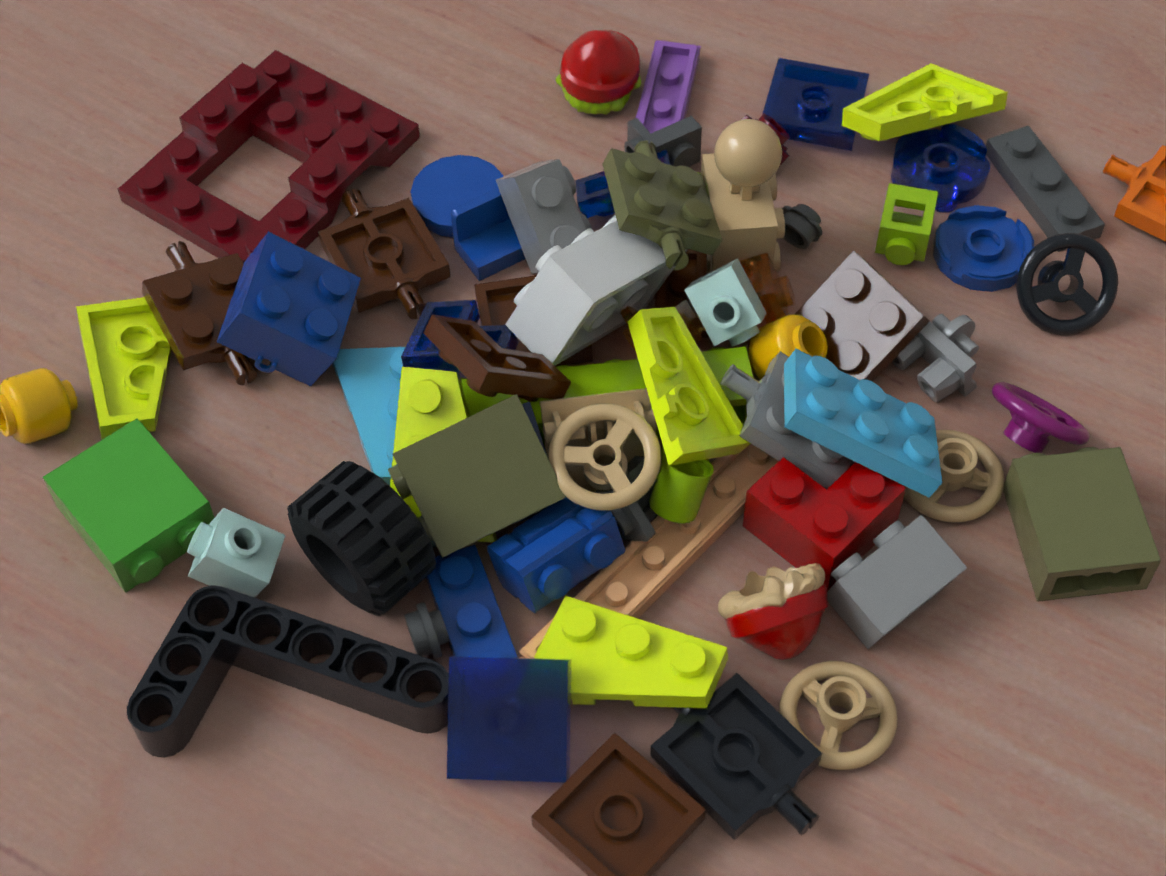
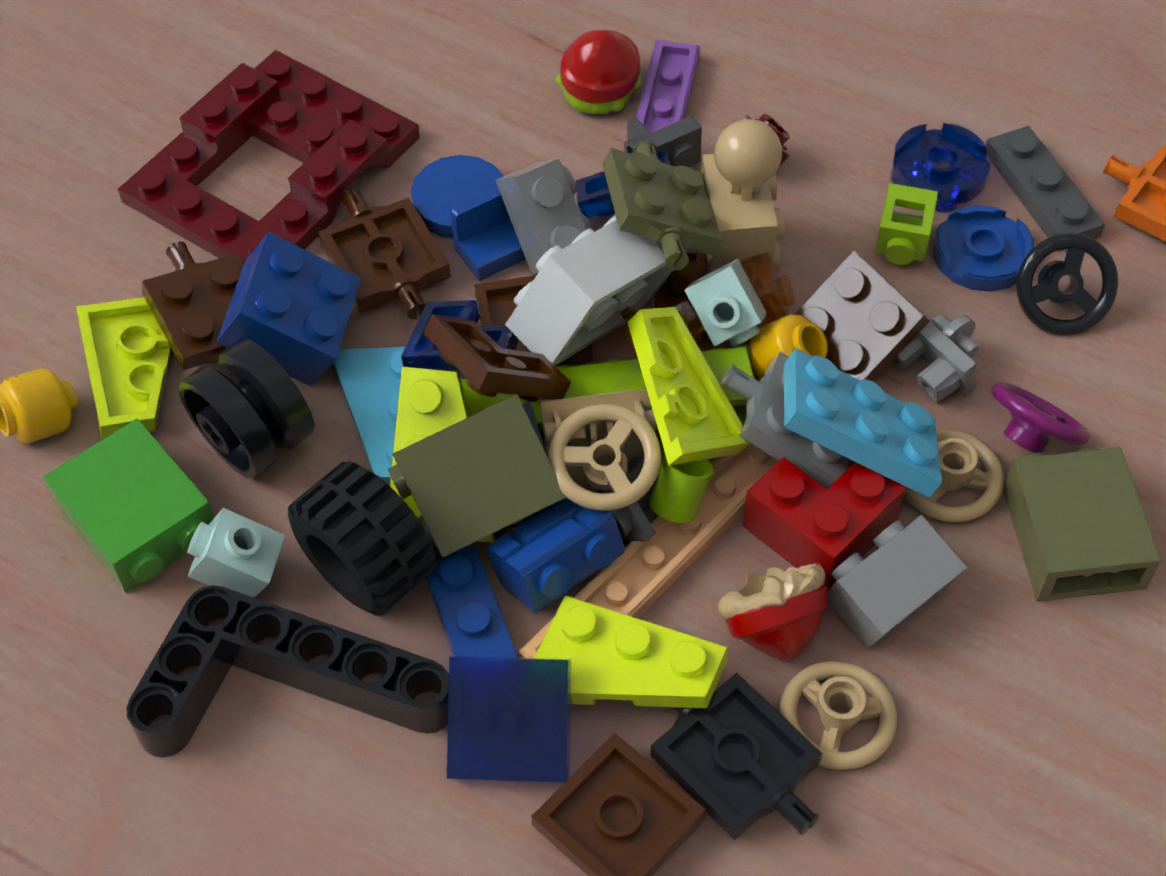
dark grey plate [404,602,450,659] -> none
clear blue plate [762,58,870,151] -> none
dark grey plate [782,204,823,249] -> none
neon yellow wing [842,63,1008,141] -> none
none -> black wheel [178,338,315,478]

